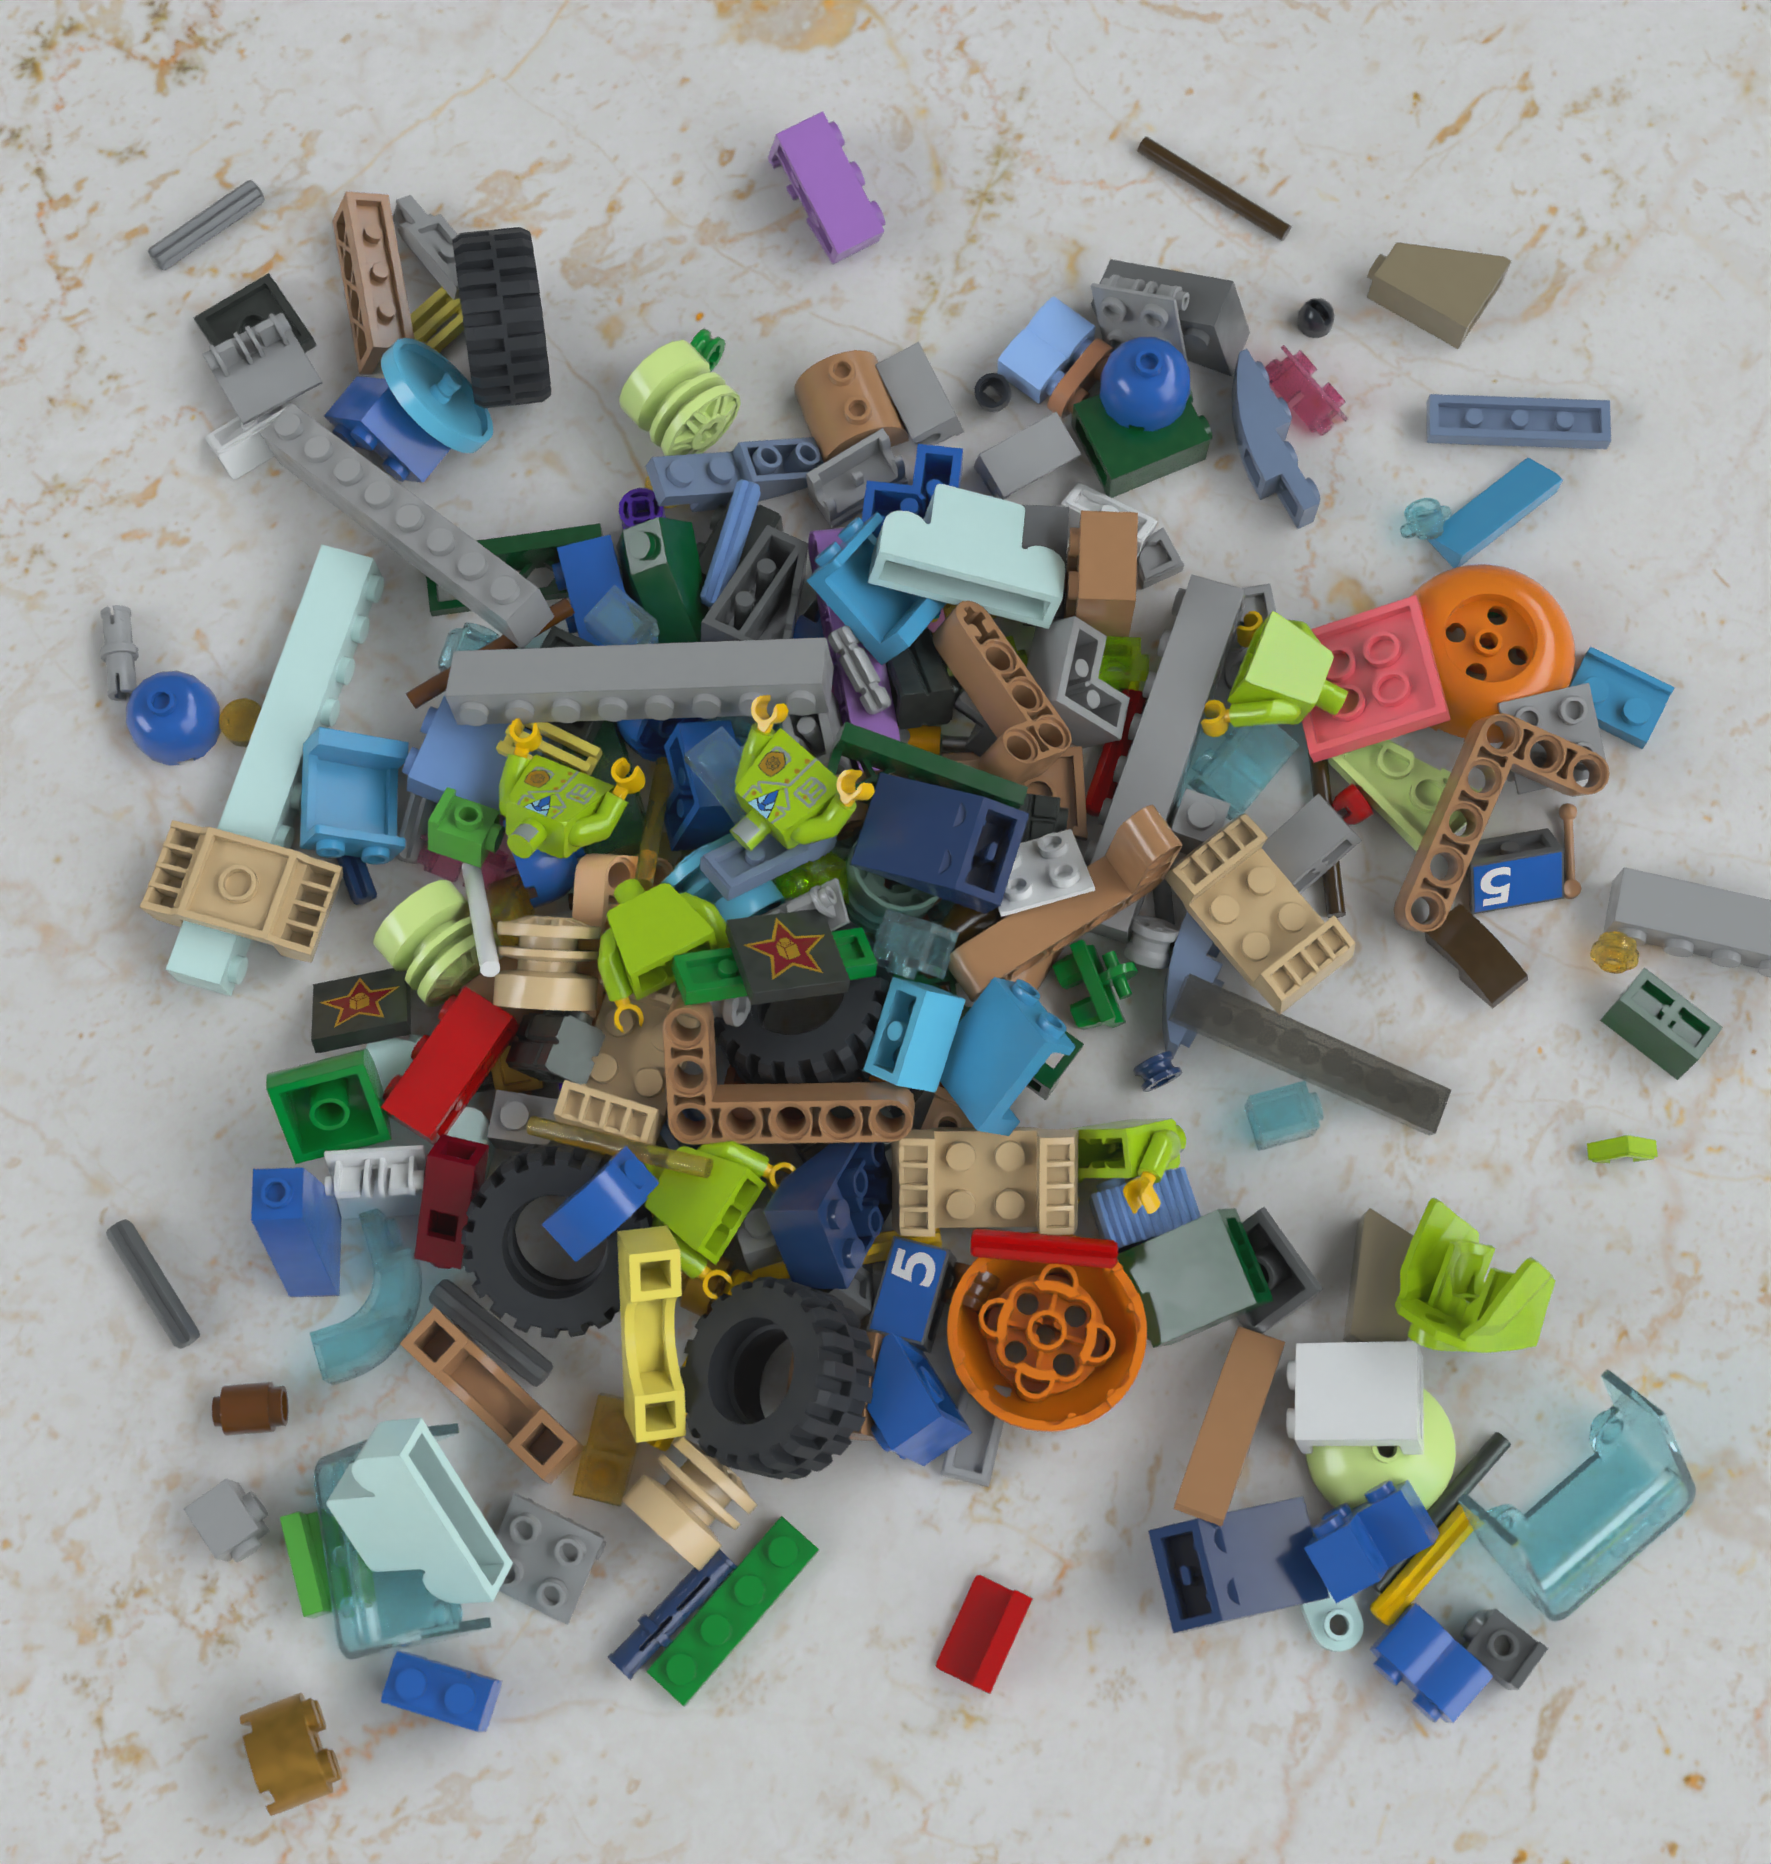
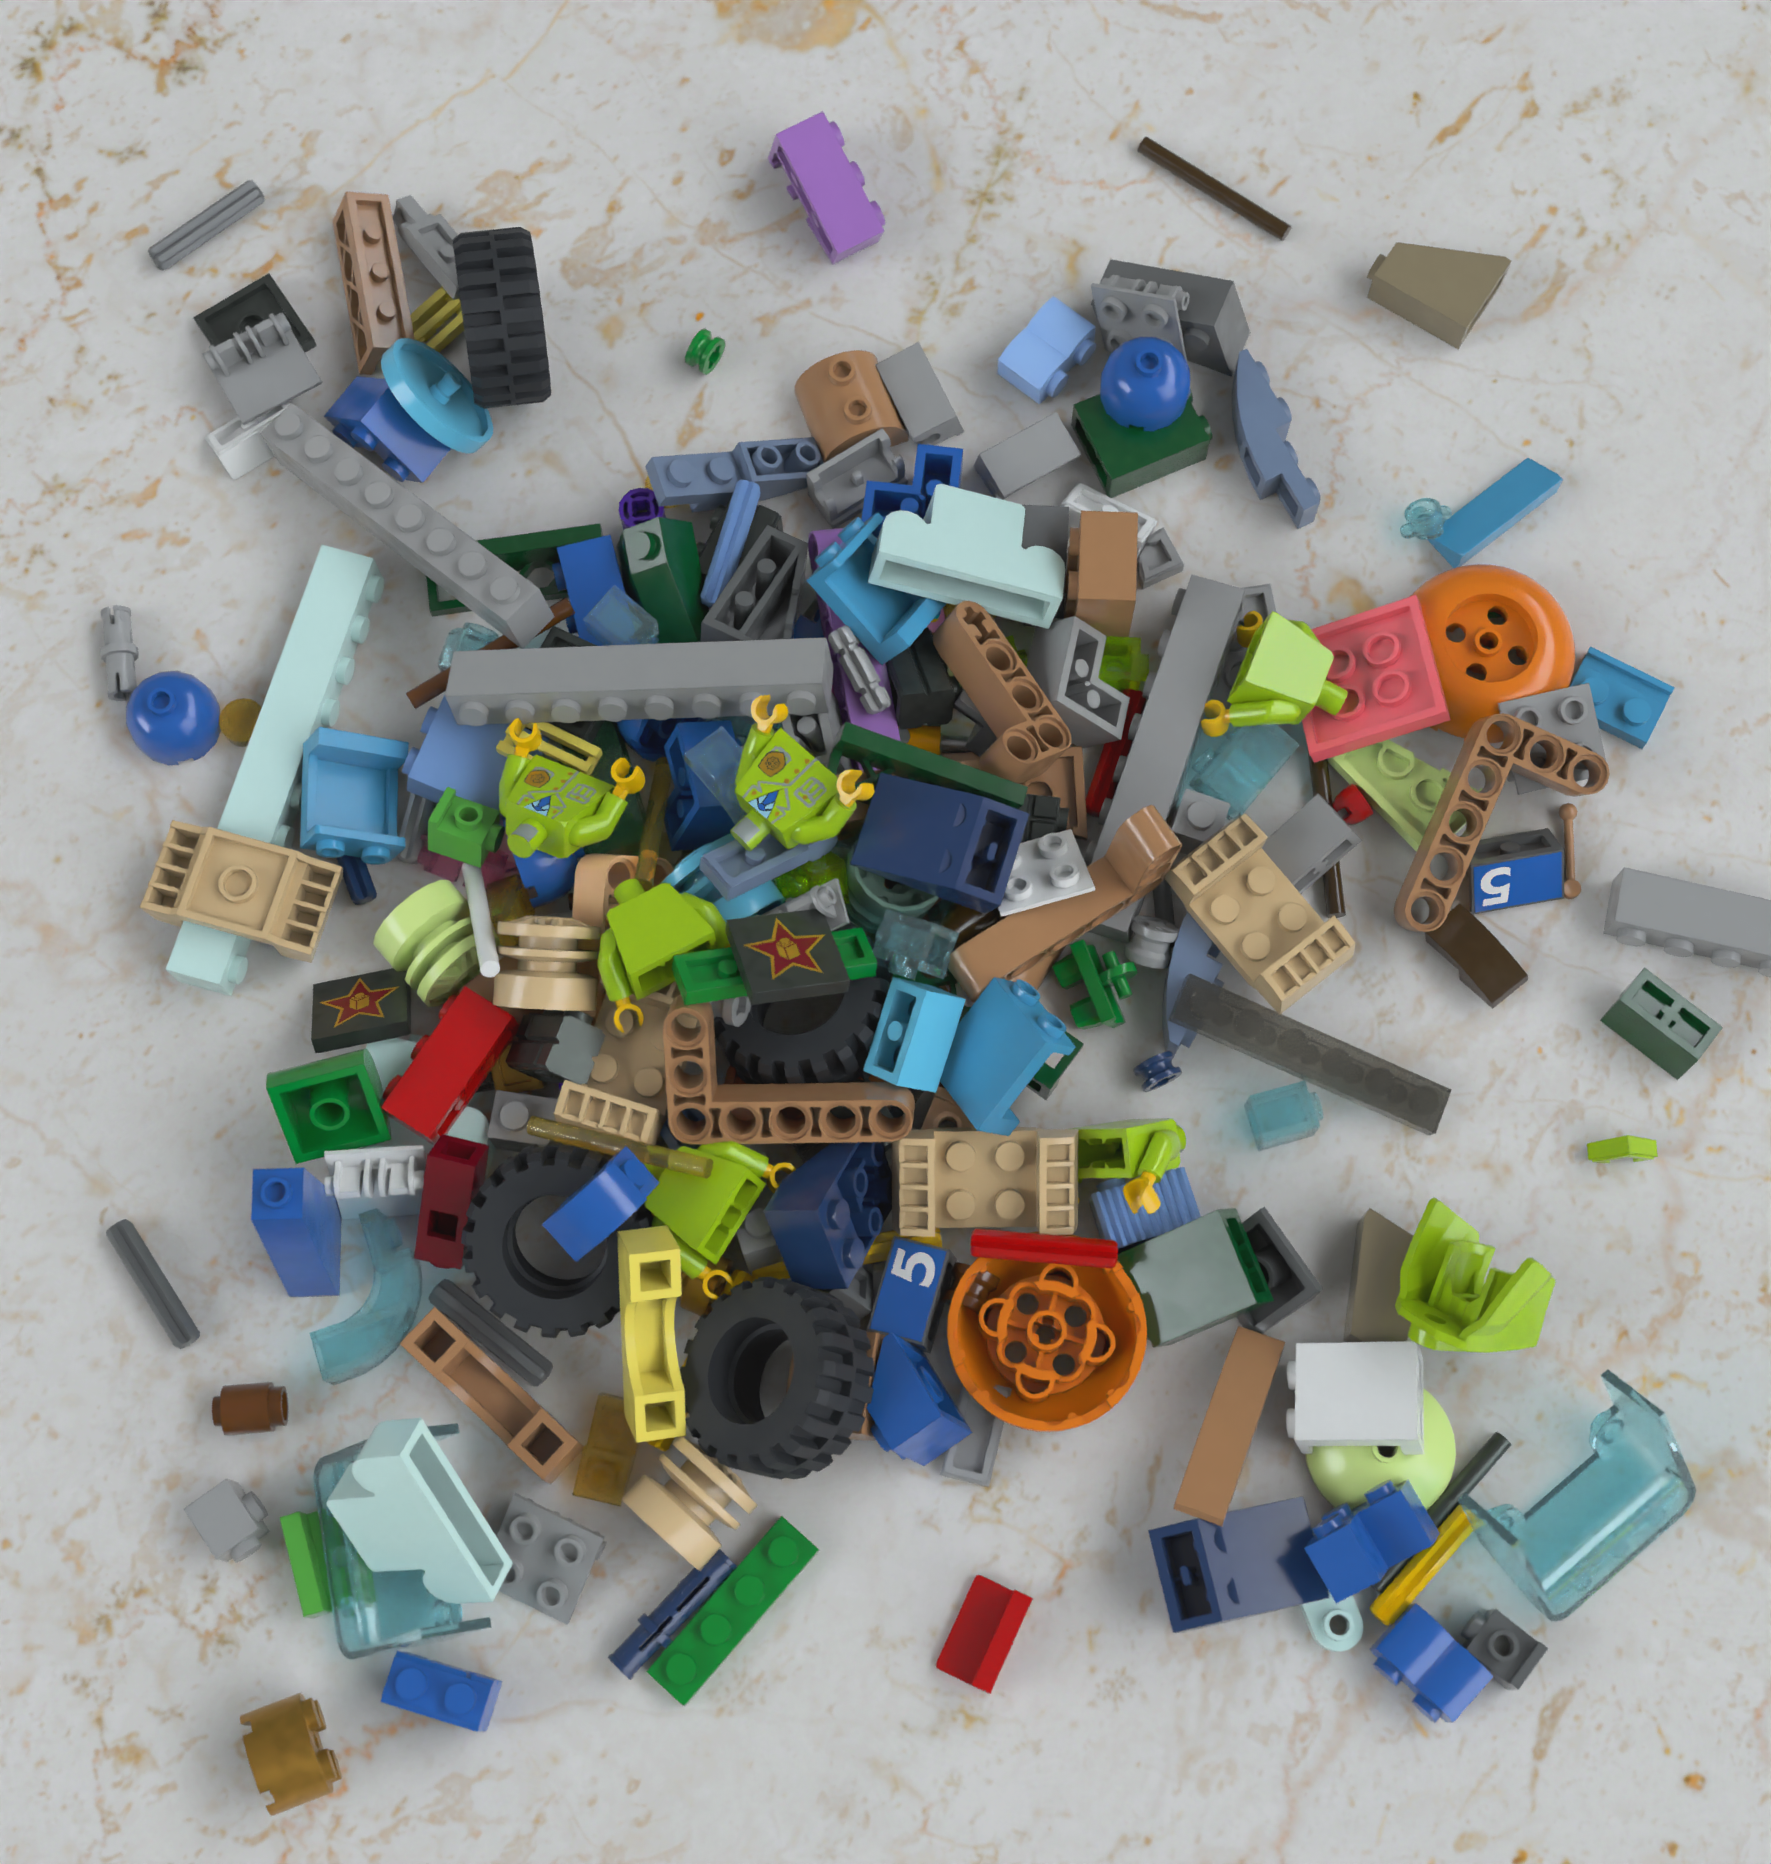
yellowish green wheel [619,340,741,456] -> none
black hinge [974,373,1012,412] -> none
nougat plate [1047,338,1115,419] -> none
clear pink hinge [1265,345,1348,436] -> none
black hinge [1297,298,1335,338] -> none
sand blue plate [1426,394,1611,449] -> none
clear yellow plate [1590,932,1640,974] -> none

